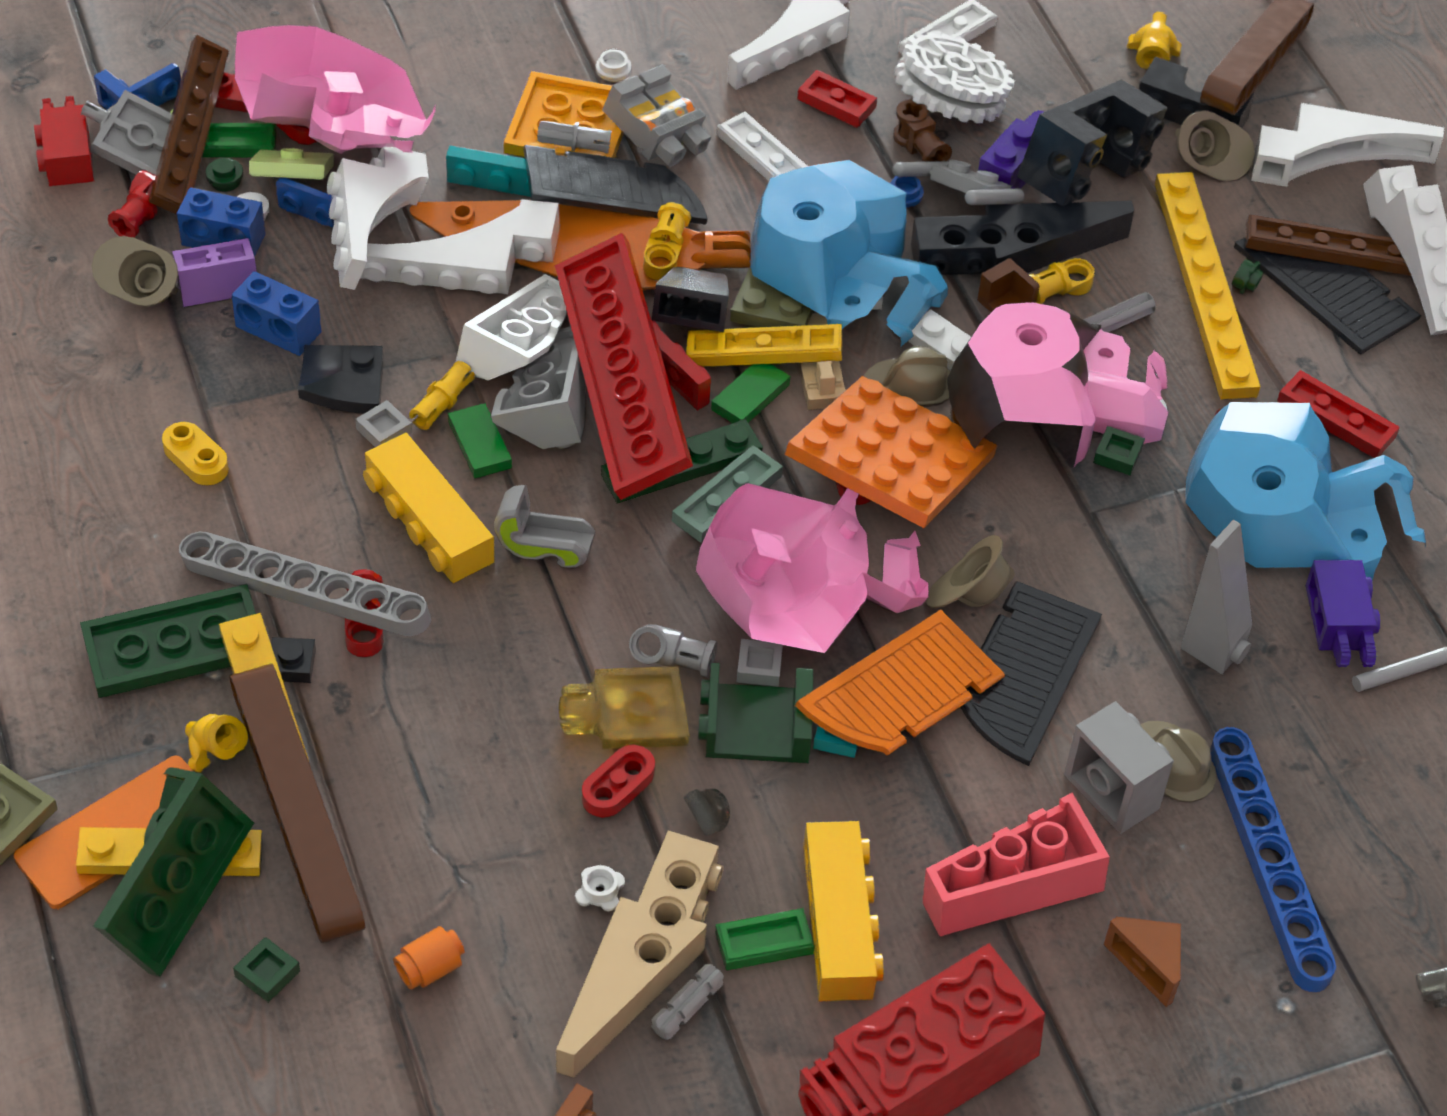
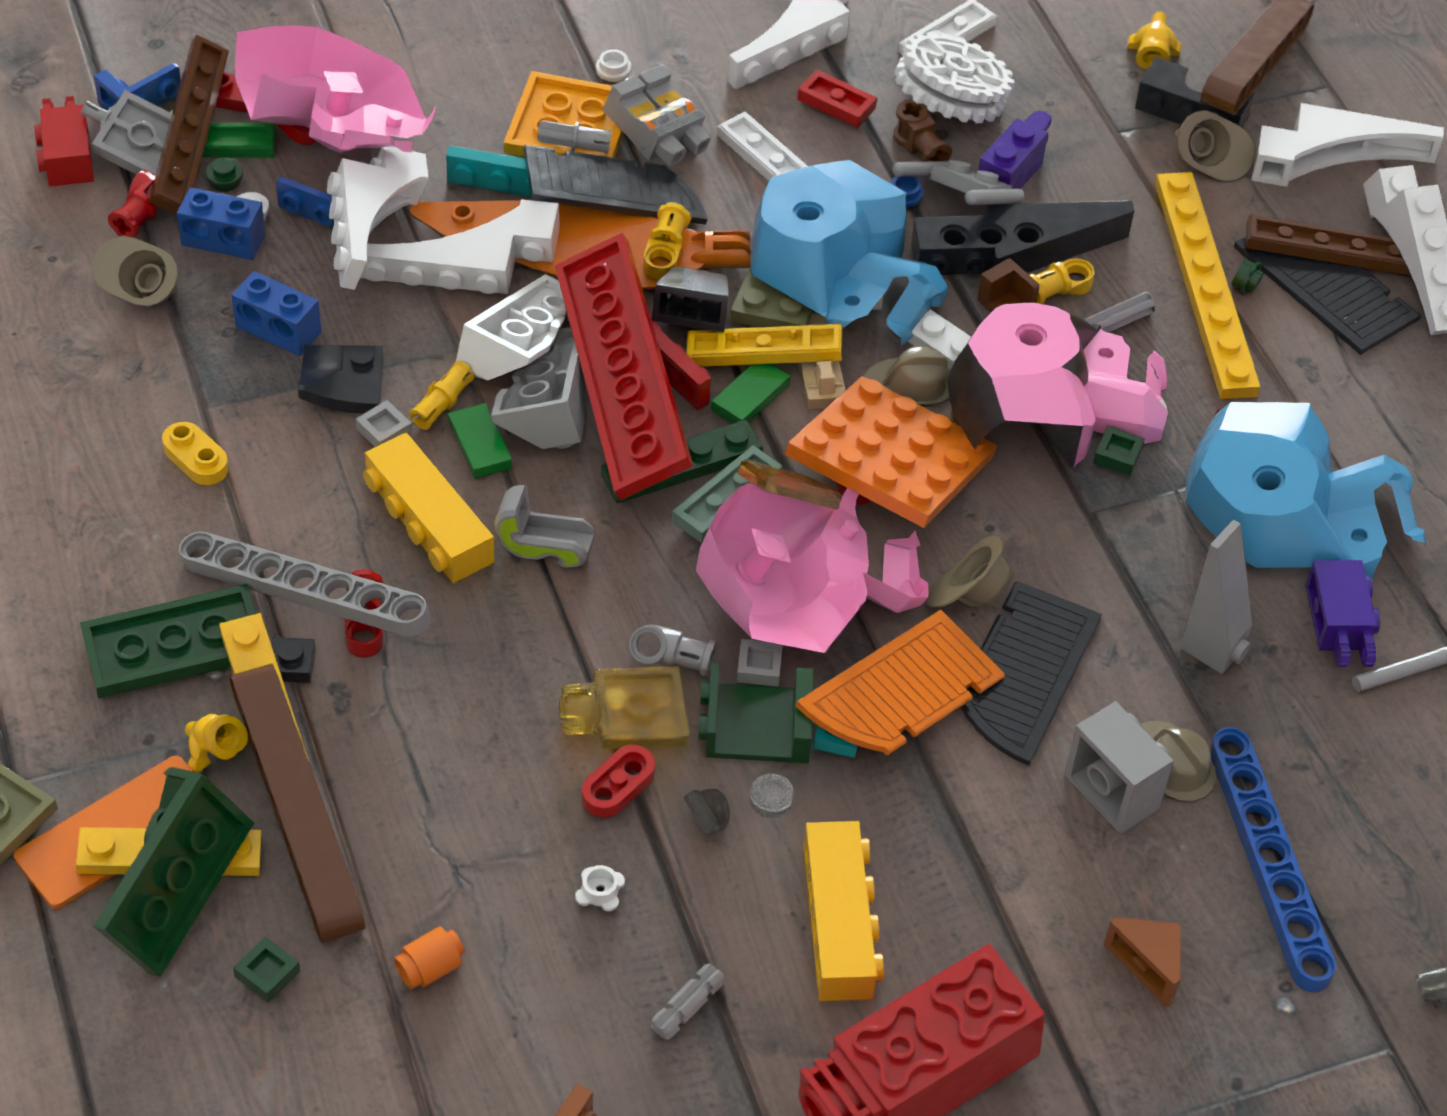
medium lavender hinge [172,238,257,307] -> none
yellowish green plate [249,148,334,179] -> none
tan brick [556,830,723,1078] -> none
green tile [715,908,815,971] -> none
coral wedge [923,792,1110,936] -> none
black plate [1017,79,1167,207] -> none
red plate [1277,370,1400,458] -> none
none -> clear orange tile [738,460,842,510]
none -> clear tile [750,773,794,818]

